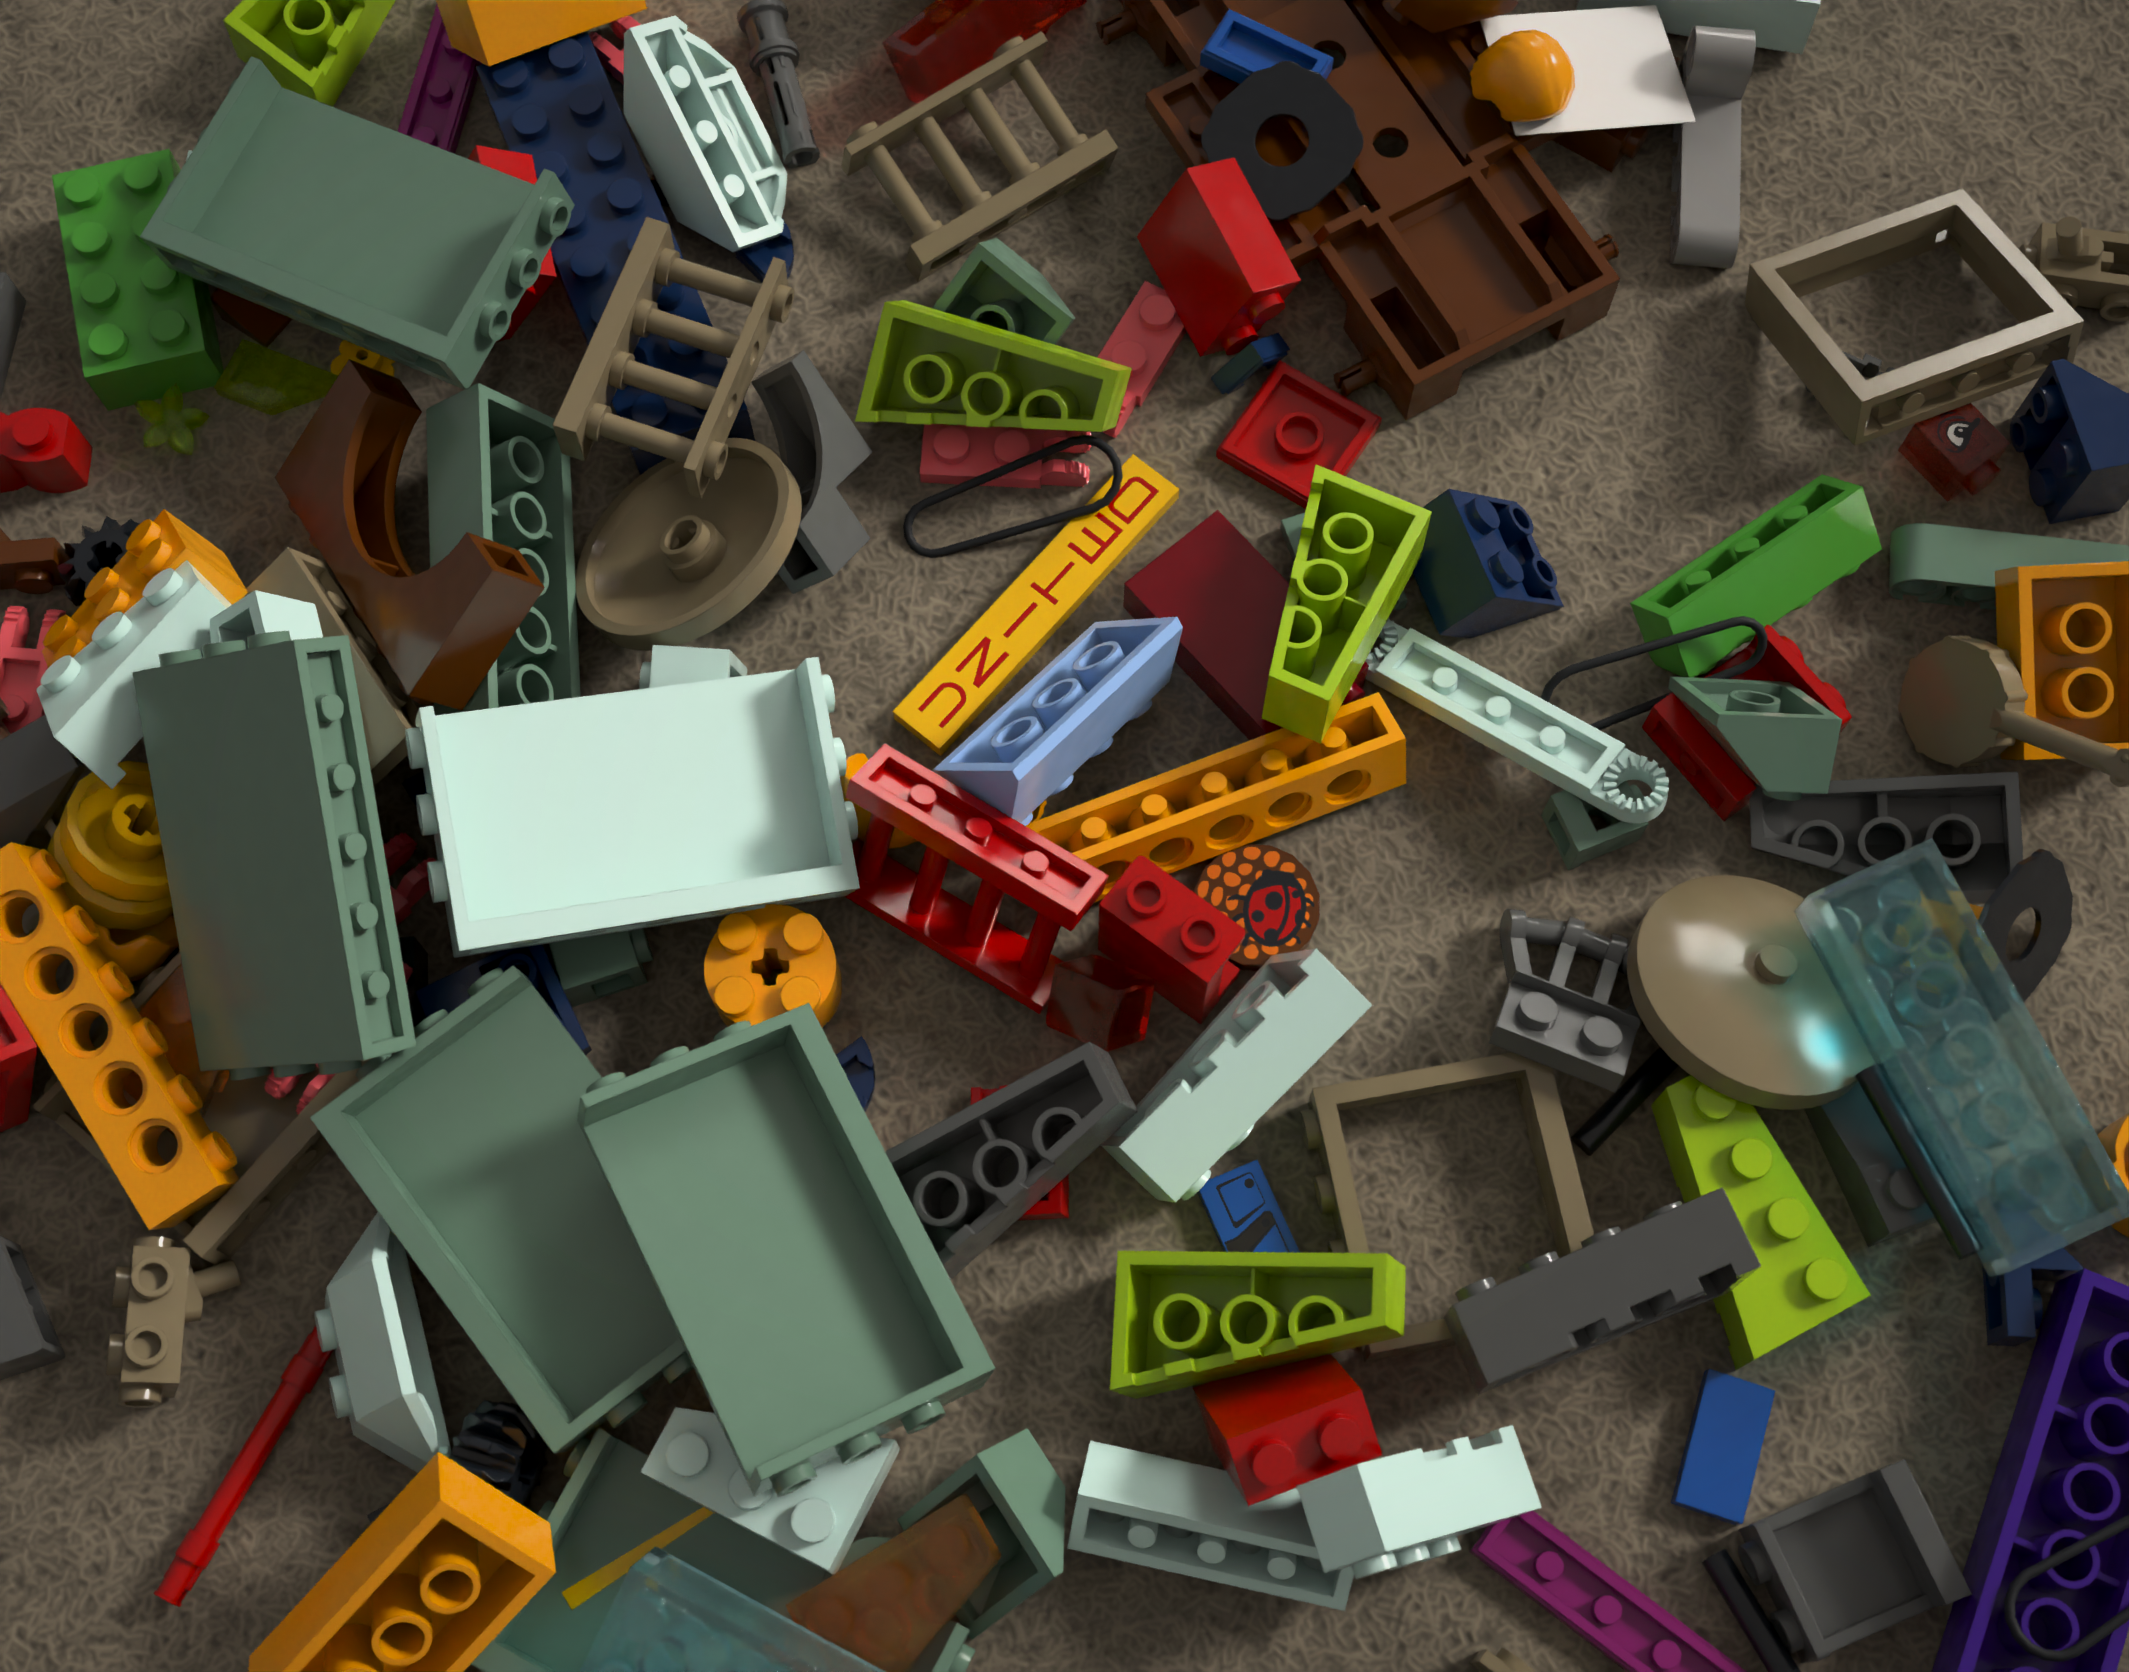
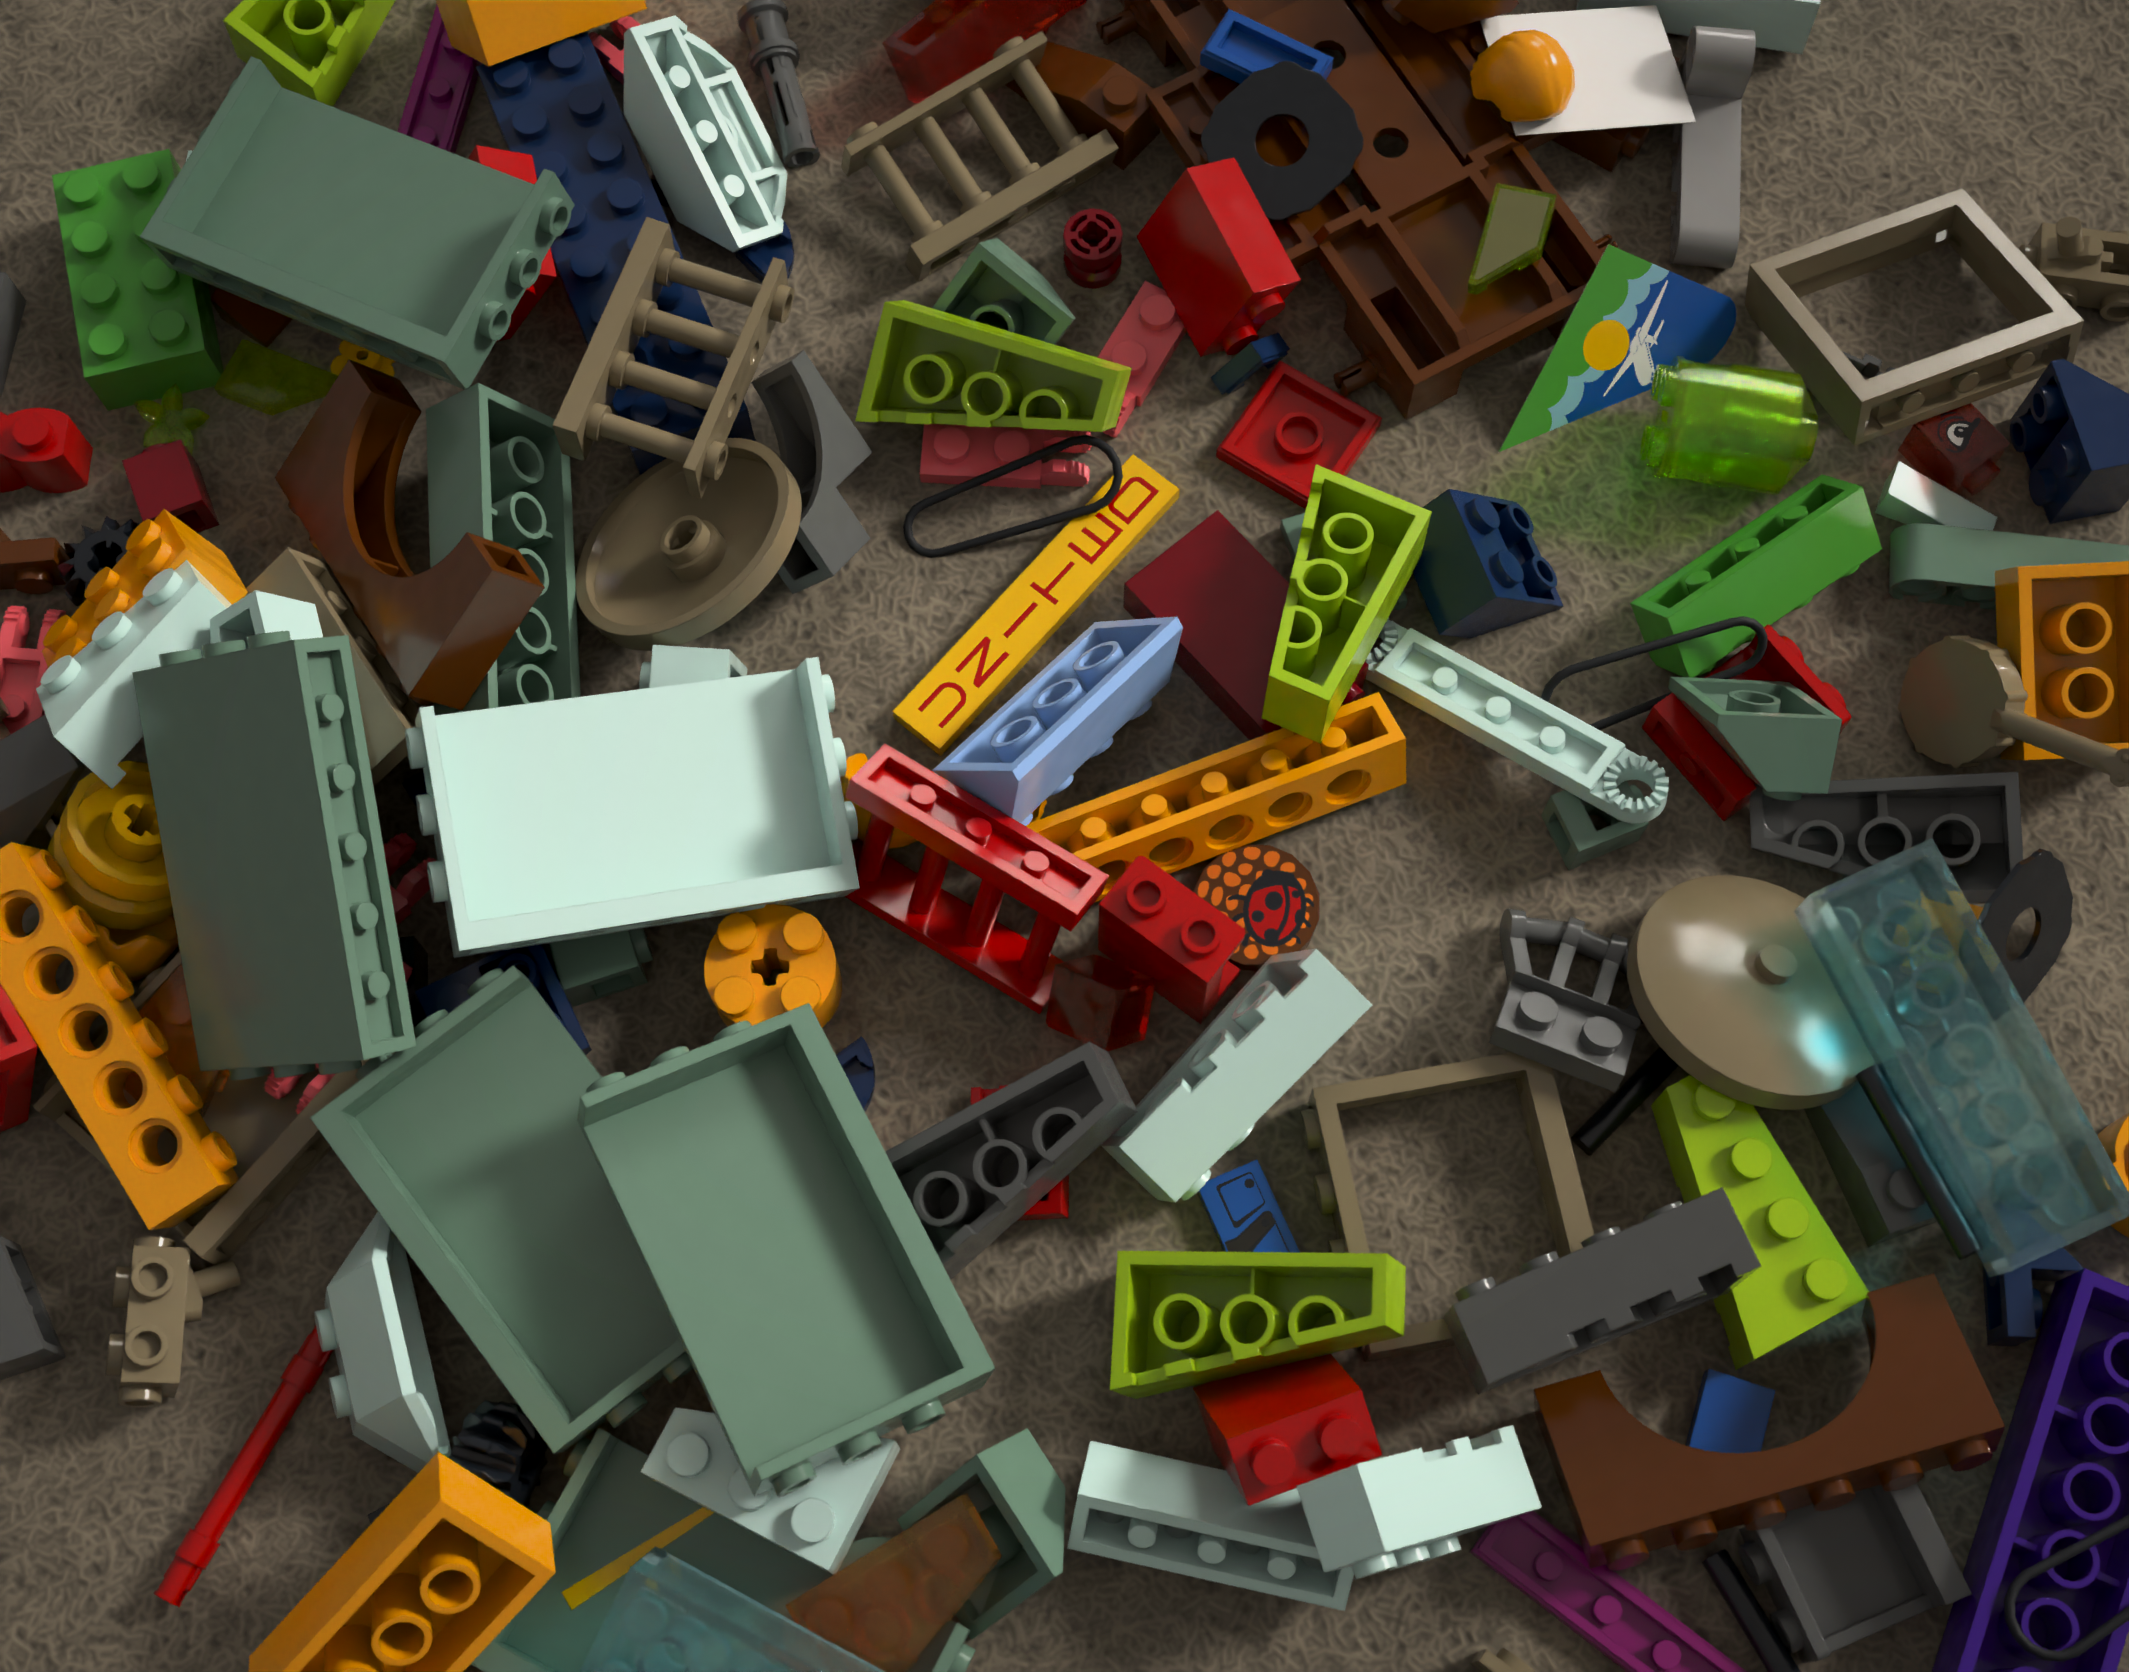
none -> dark red brick [122,439,220,533]
none -> reddish brown slope [1005,35,1160,170]
none -> dark red wheel [1063,208,1123,289]
none -> olive tile [1468,183,1556,295]
none -> sticker [1499,244,1737,452]
none -> reddish brown arch [1534,1273,2005,1570]
none -> clear neon green cylinder [1639,356,1818,495]
none -> light aqua piece [1875,461,1997,531]

